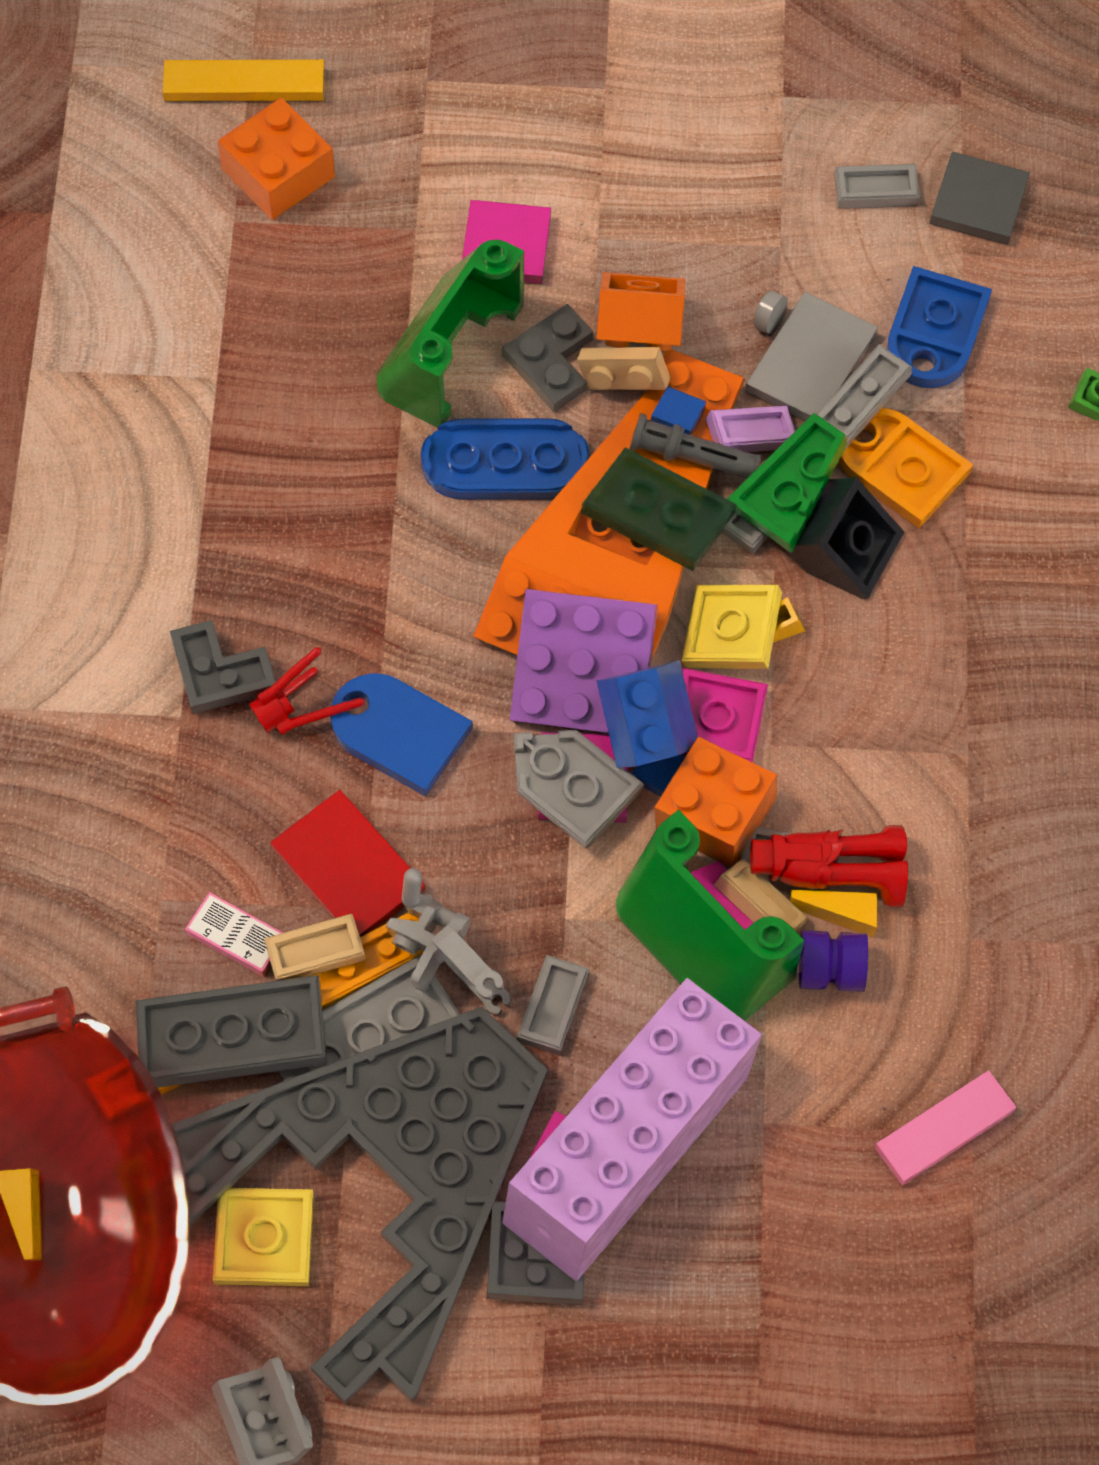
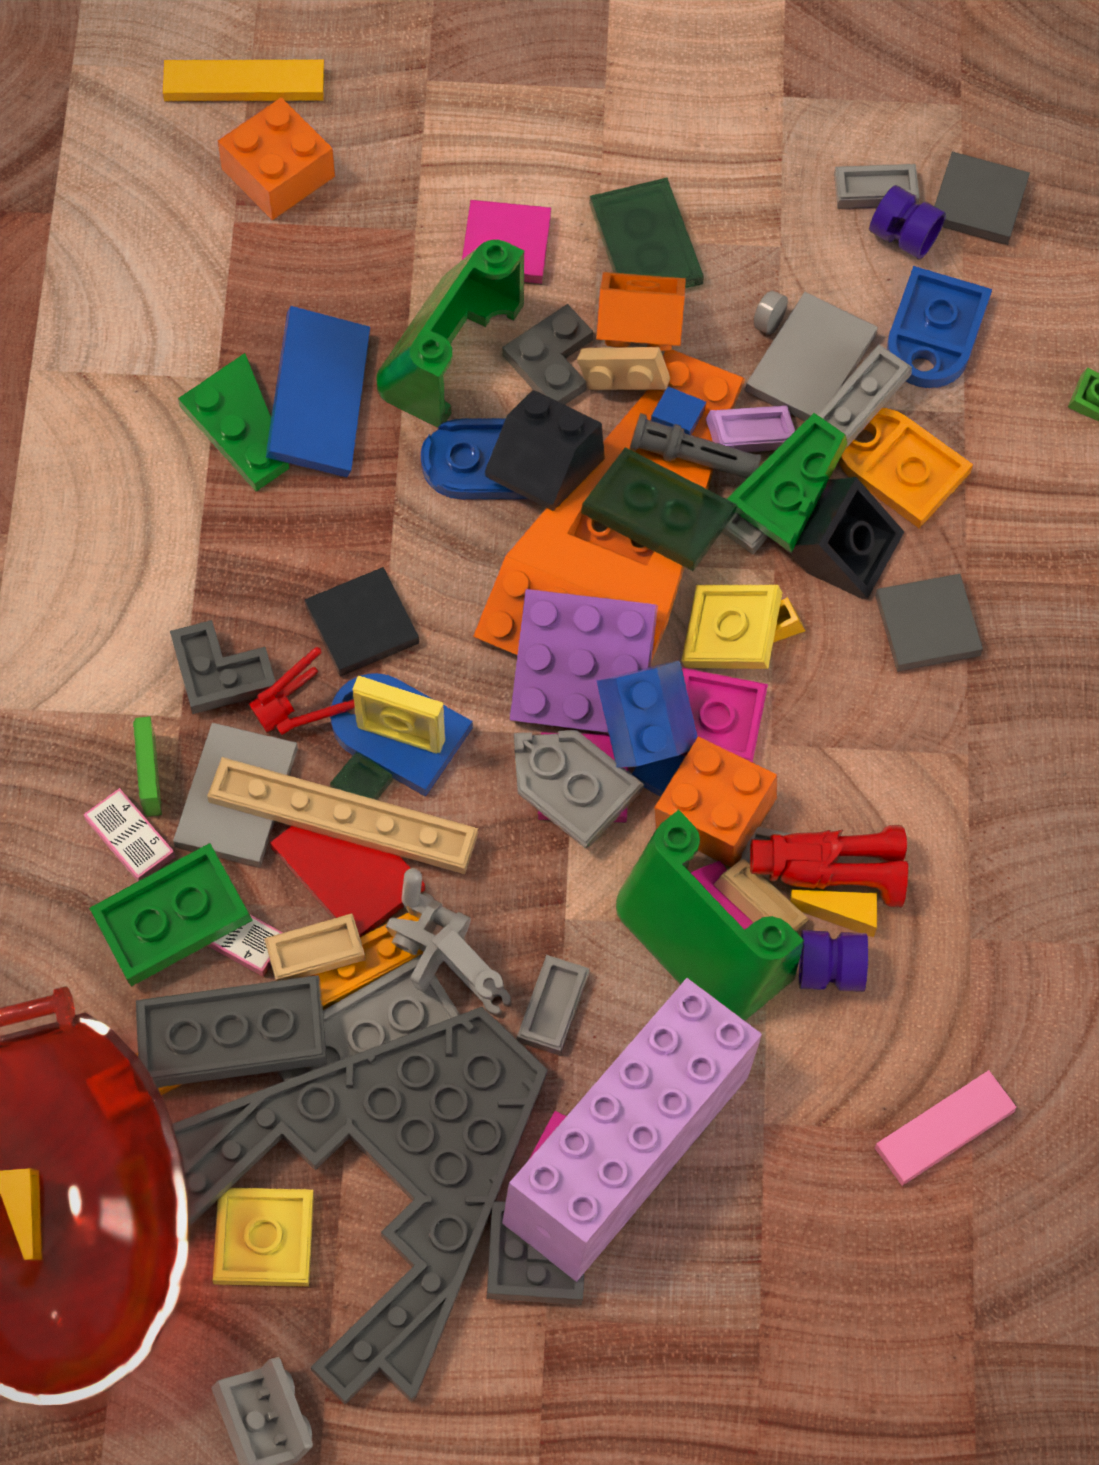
none -> tile [84,788,175,882]
none -> green plate [89,843,253,987]
none -> bright green tile [133,716,162,817]
none -> light grey tile [173,723,298,868]
none -> green wing [178,353,290,492]
none -> tan tile [207,757,478,874]
none -> blue tile [266,306,370,477]
none -> black tile [304,567,419,677]
none -> clear green tile [330,752,393,800]
none -> light yellow tile [353,676,445,754]
none -> black slope [485,390,605,511]
none -> clear green tile [589,177,704,288]
none -> dark purple wheel [869,185,946,260]
none -> dark grey tile [875,574,983,672]

